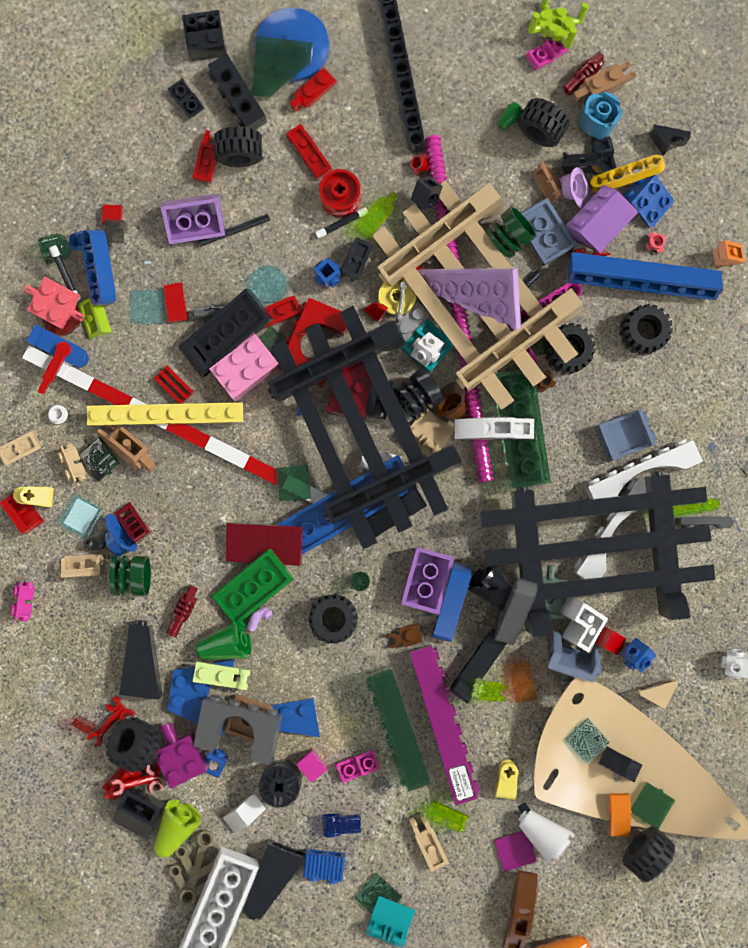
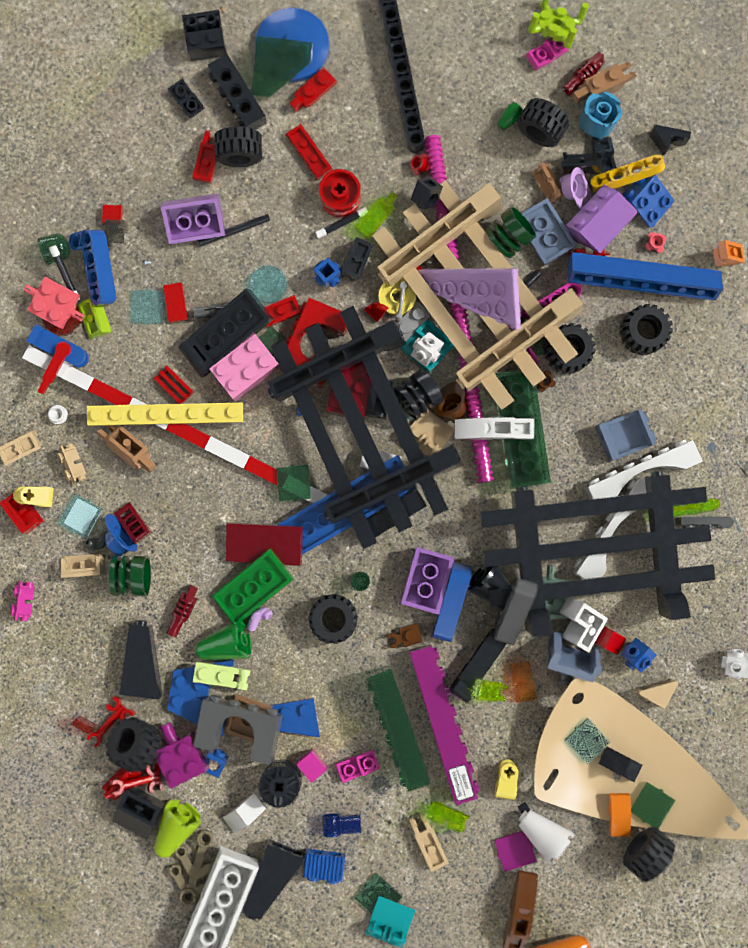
piece [79,437,120,482] -> none

